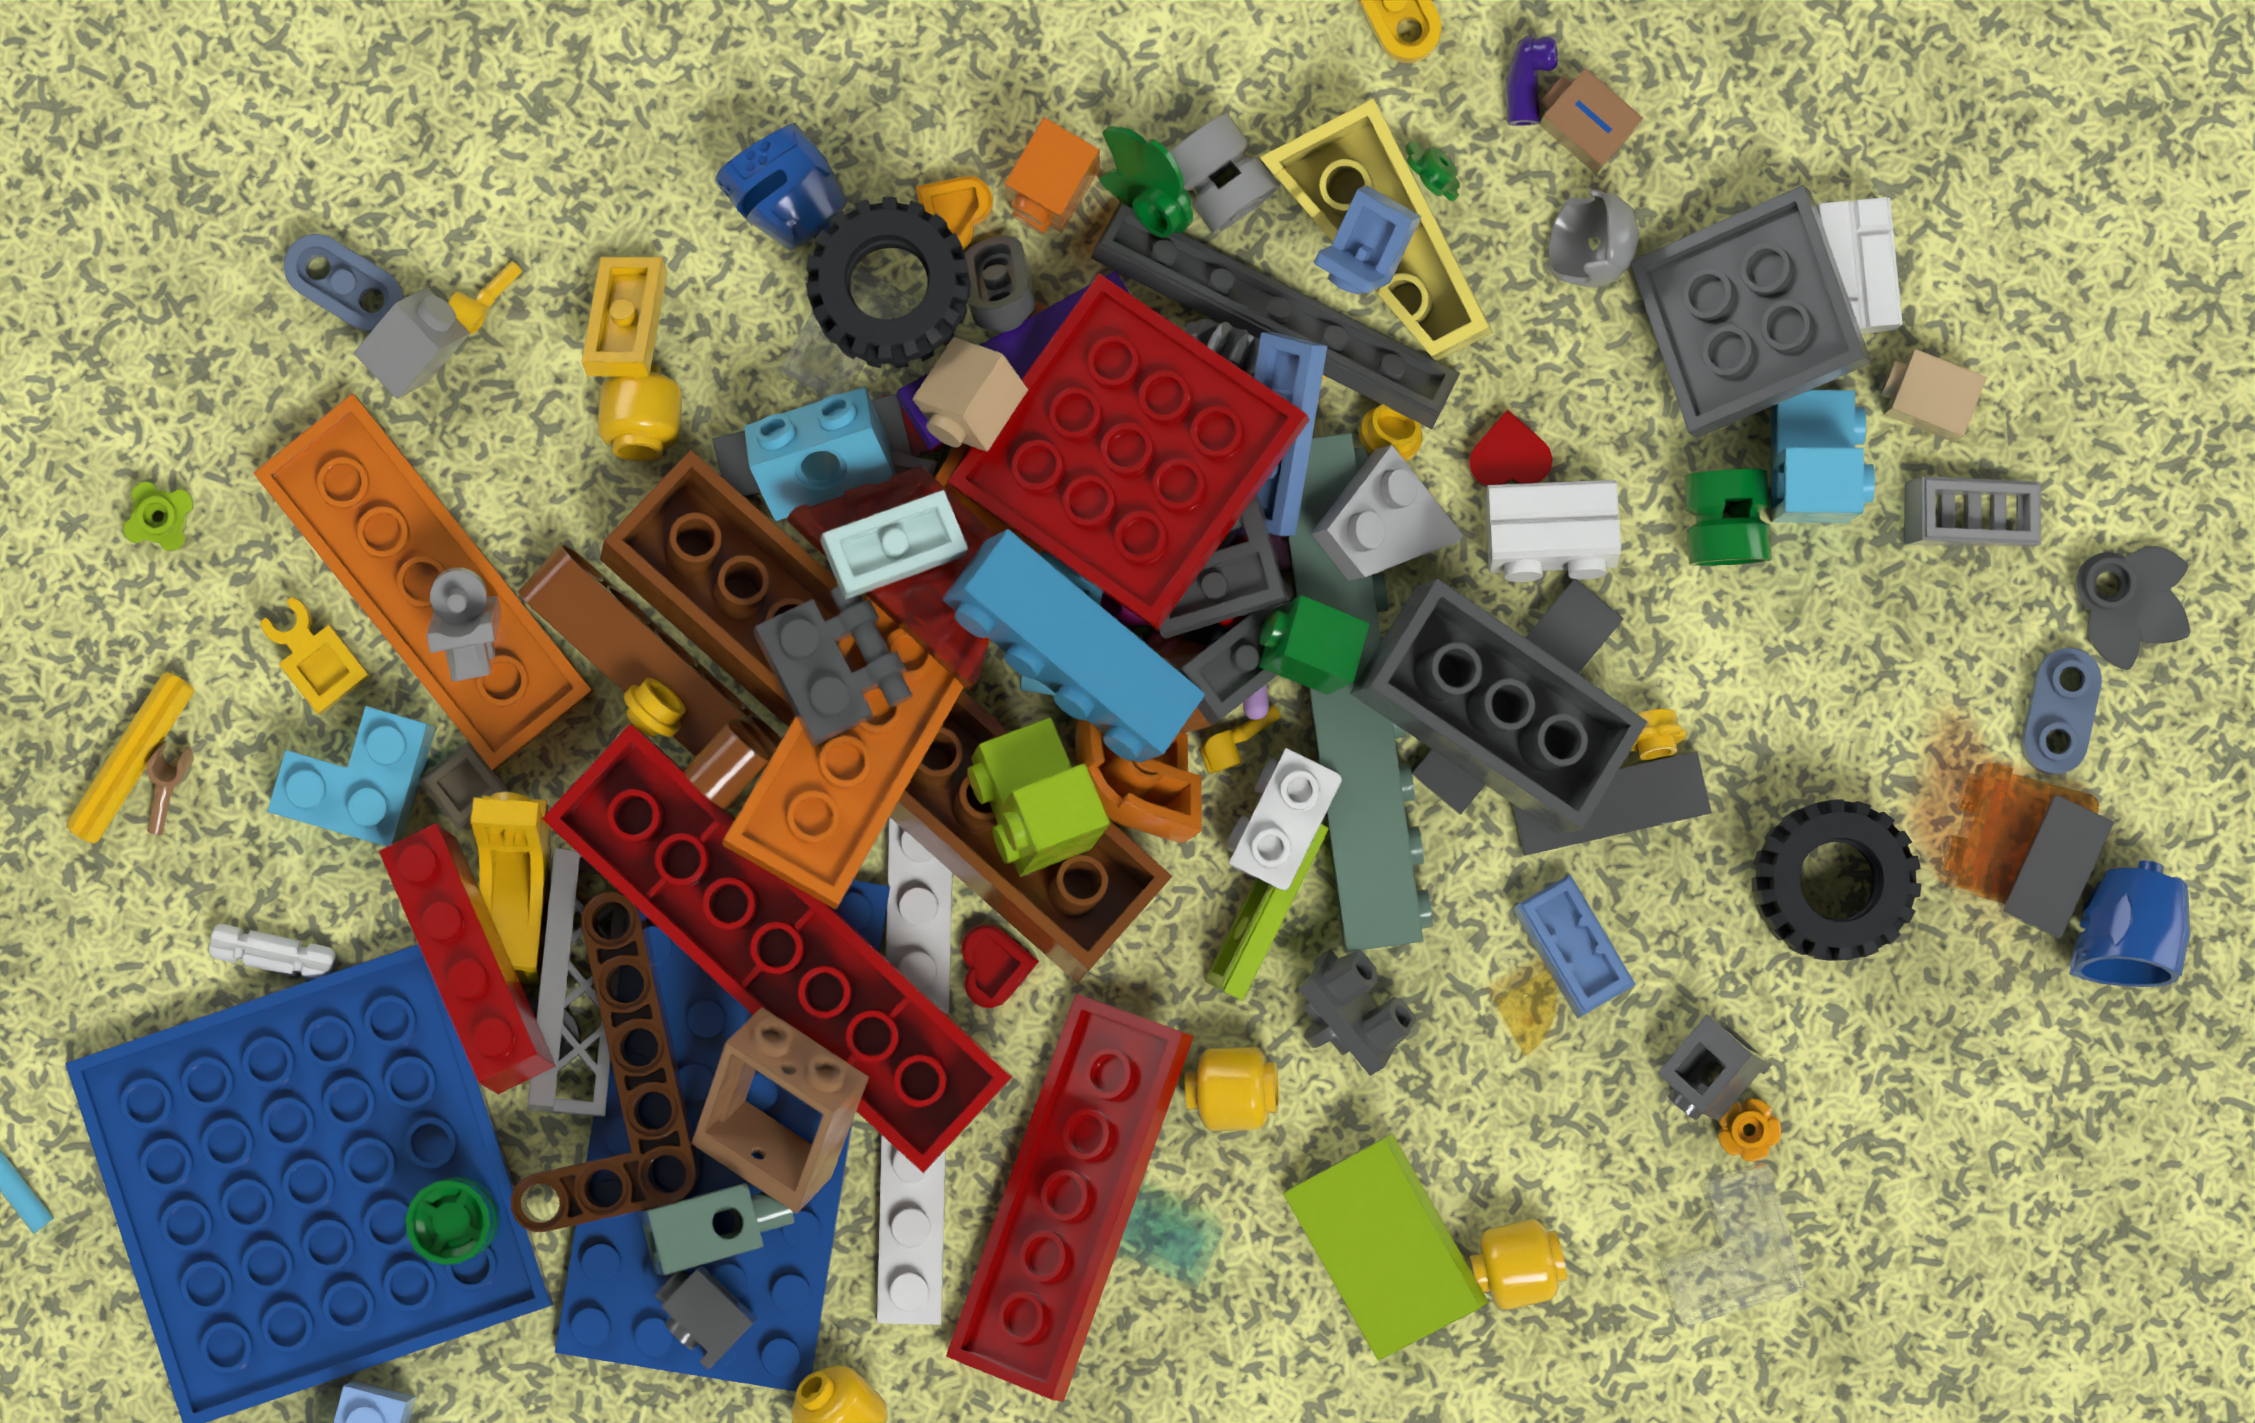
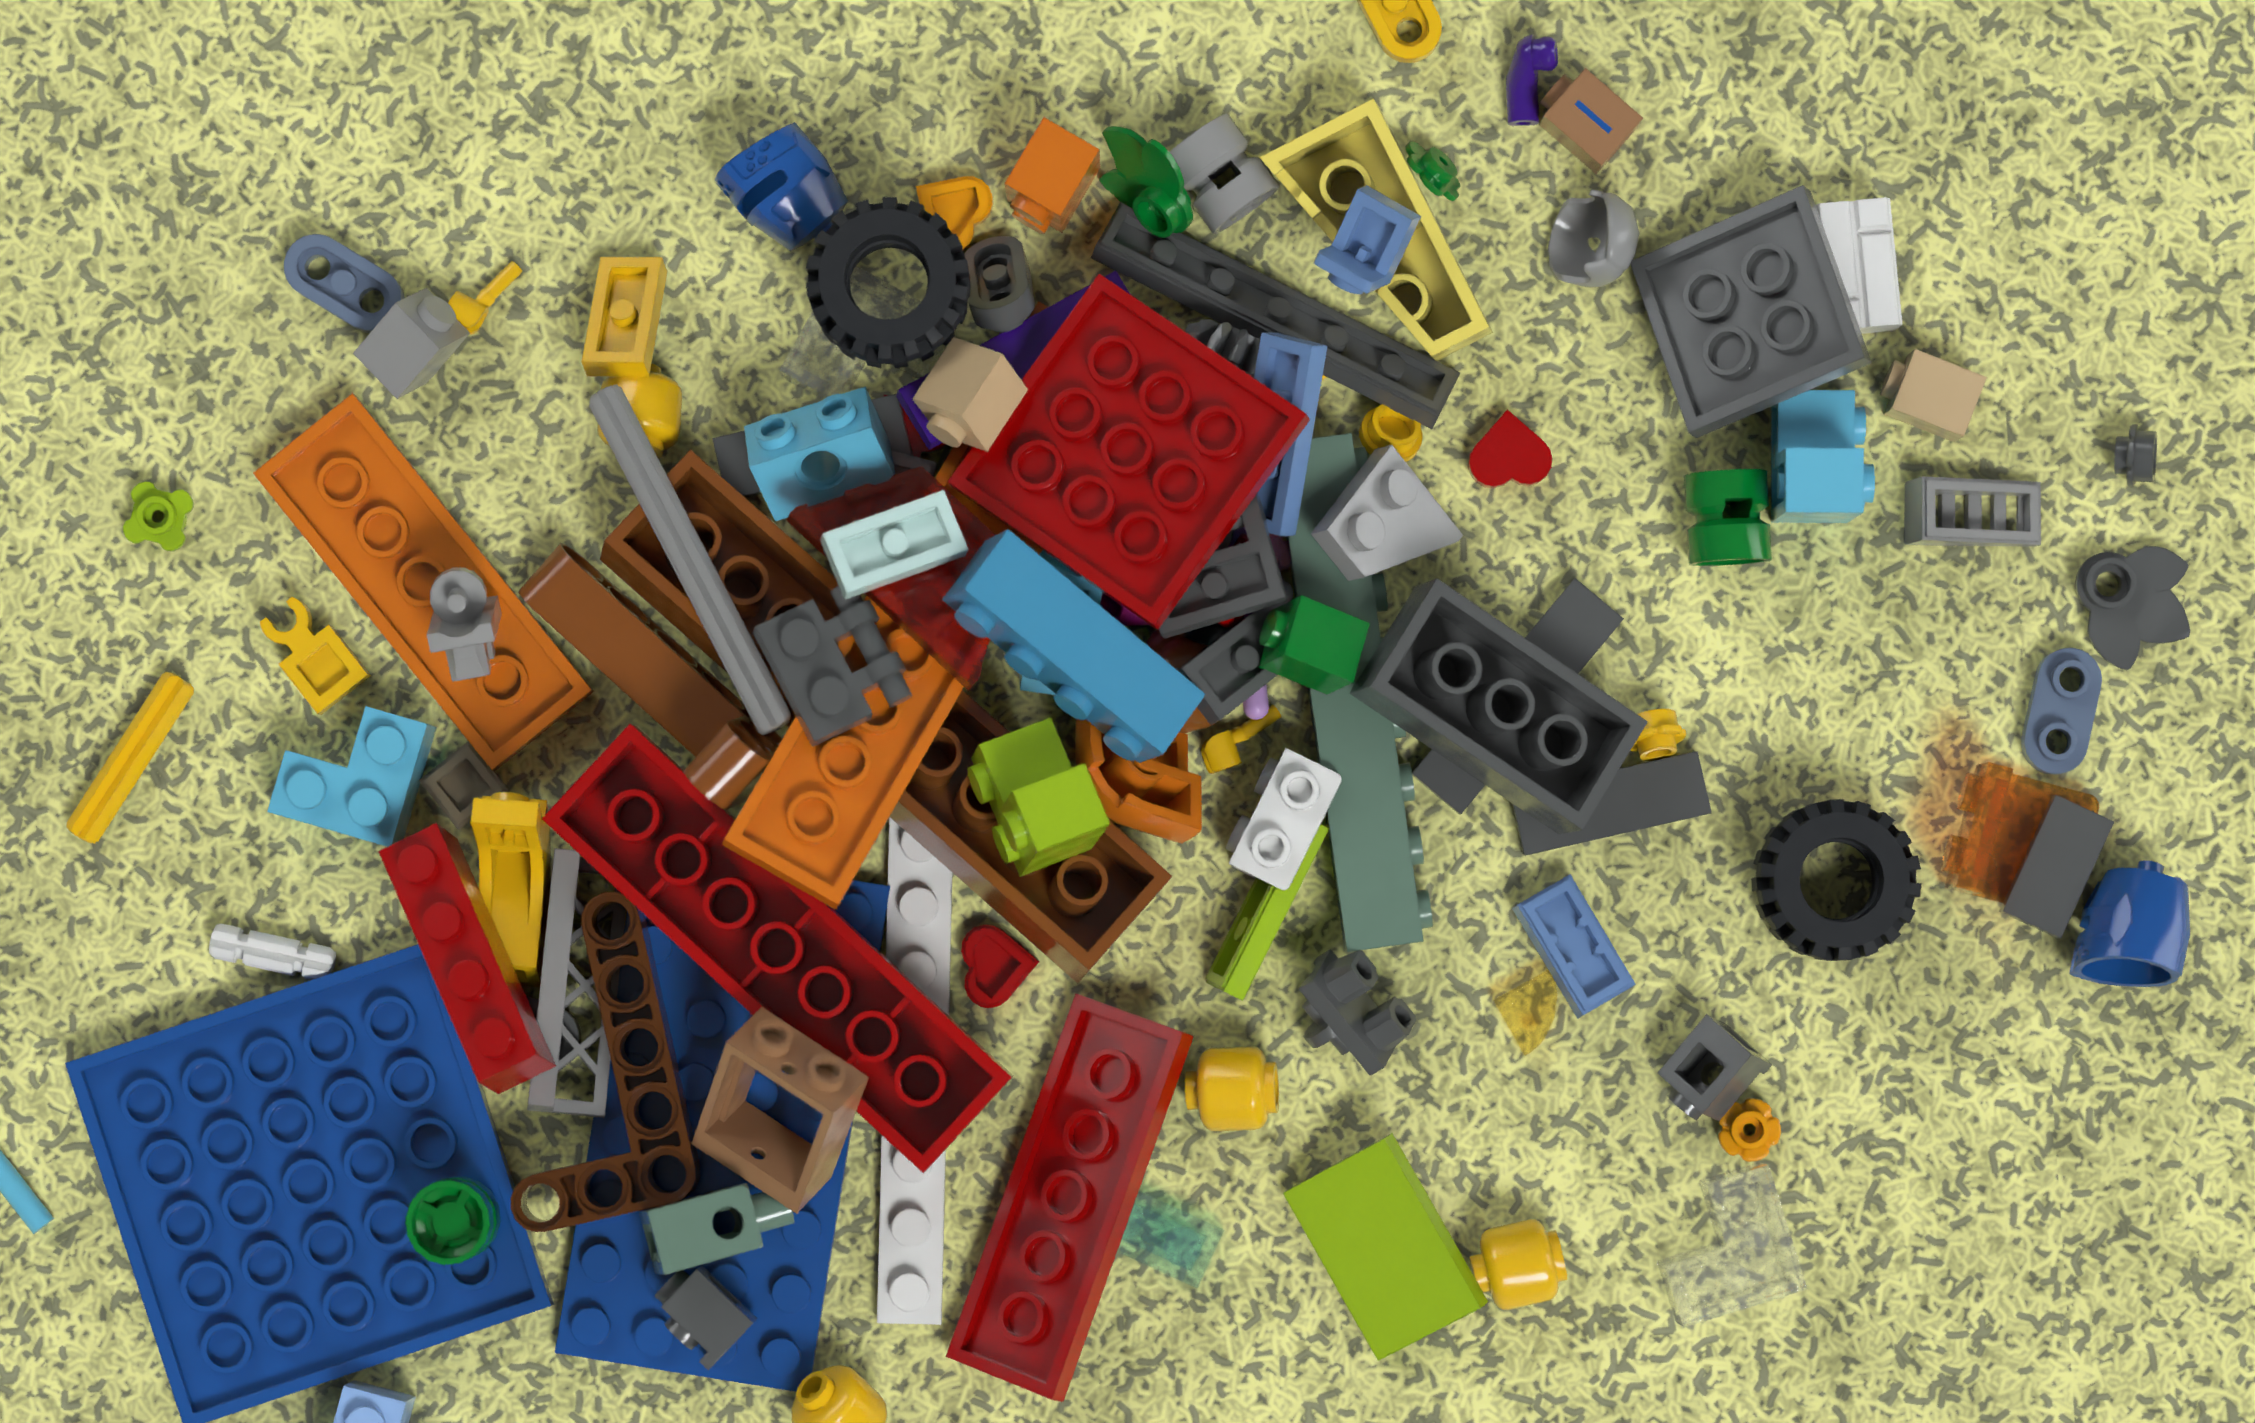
medium nougat hand [146,741,194,835] -> none
yellow plate [624,678,686,737] -> none
white brick [1485,480,1621,582] -> none
none -> light grey axle [589,385,791,735]
none -> dark grey plate [2114,424,2157,487]

